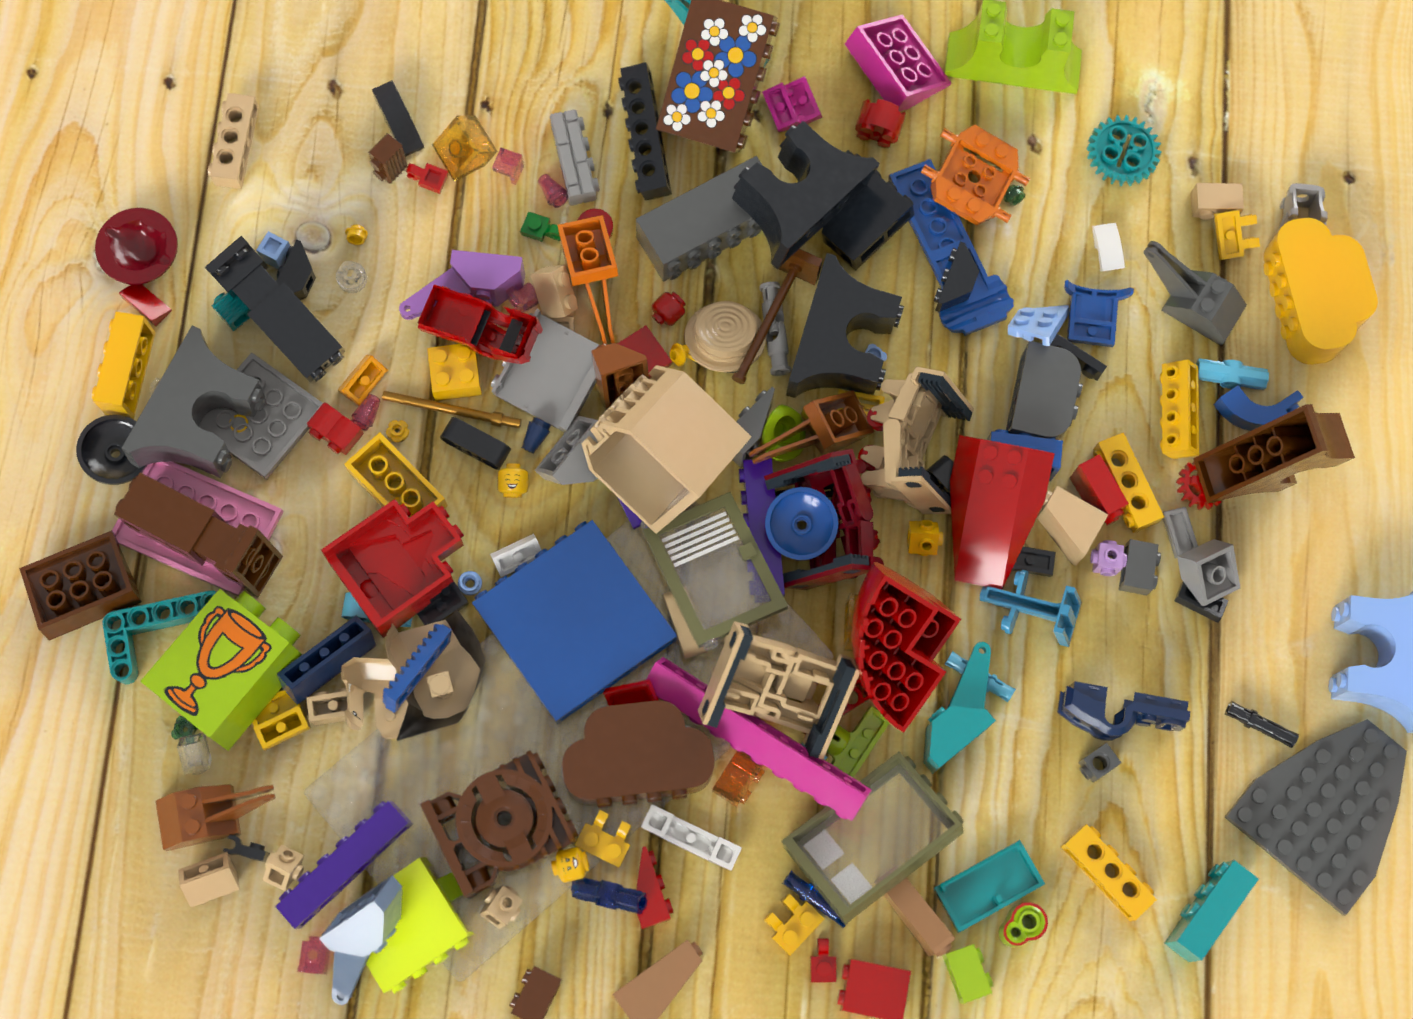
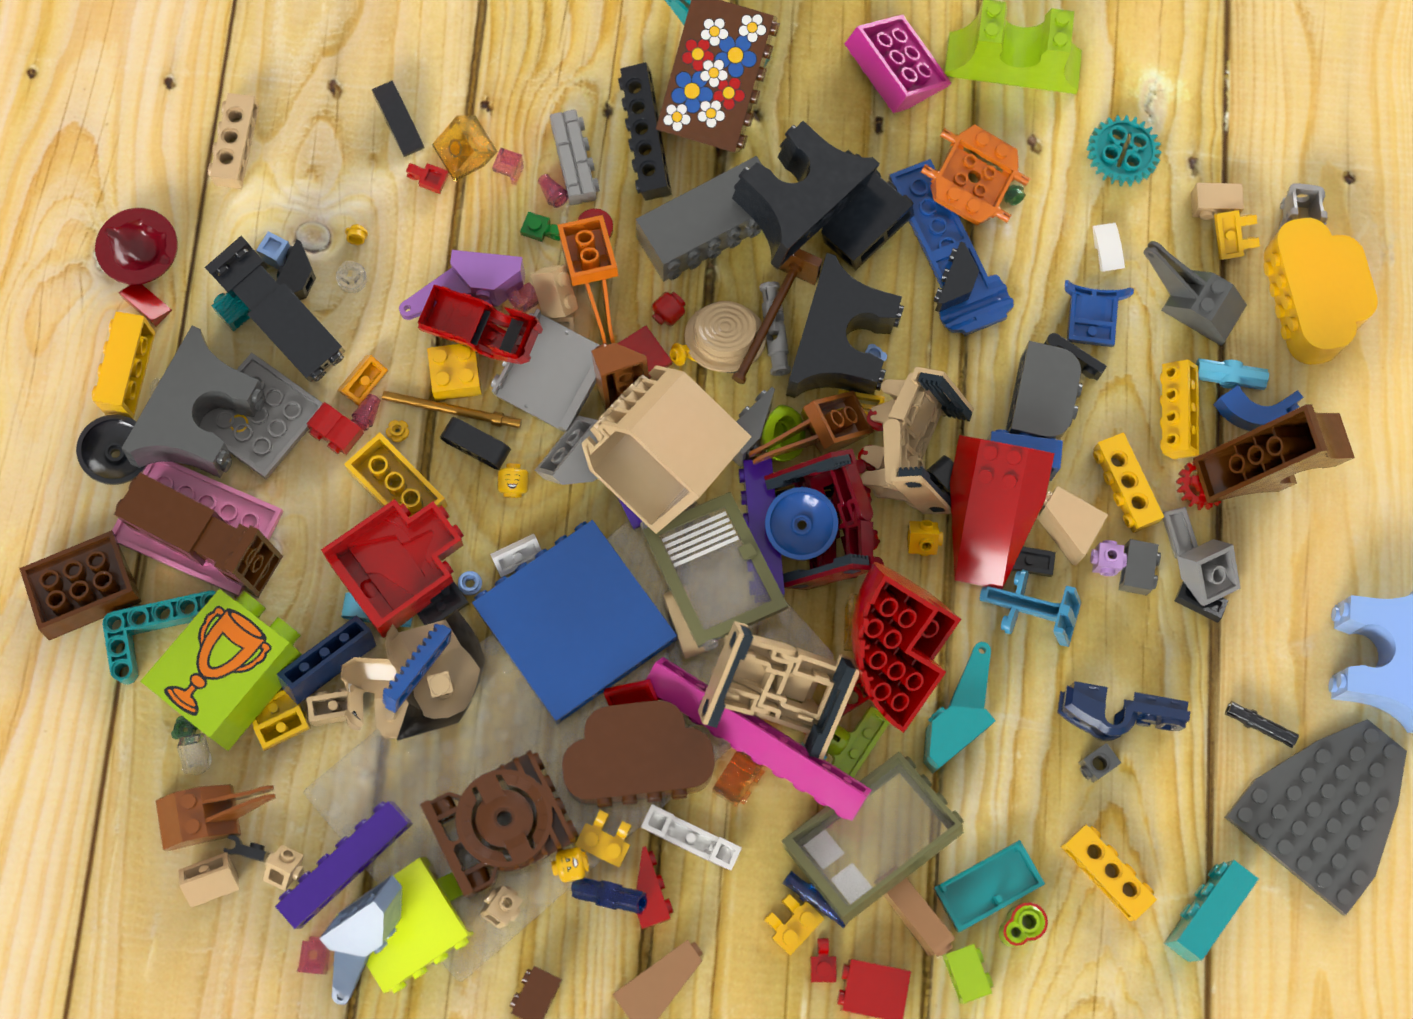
reddish brown brick [368,133,408,183] -> none
dark blue cone [521,417,551,454] -> none
dark pink slope [762,76,823,132] -> none
red brick [855,99,906,148] -> none
medium azure pin [945,651,1016,702] -> none
light blue wing [1008,305,1069,346] -> none
red brick [1070,454,1129,526] -> none

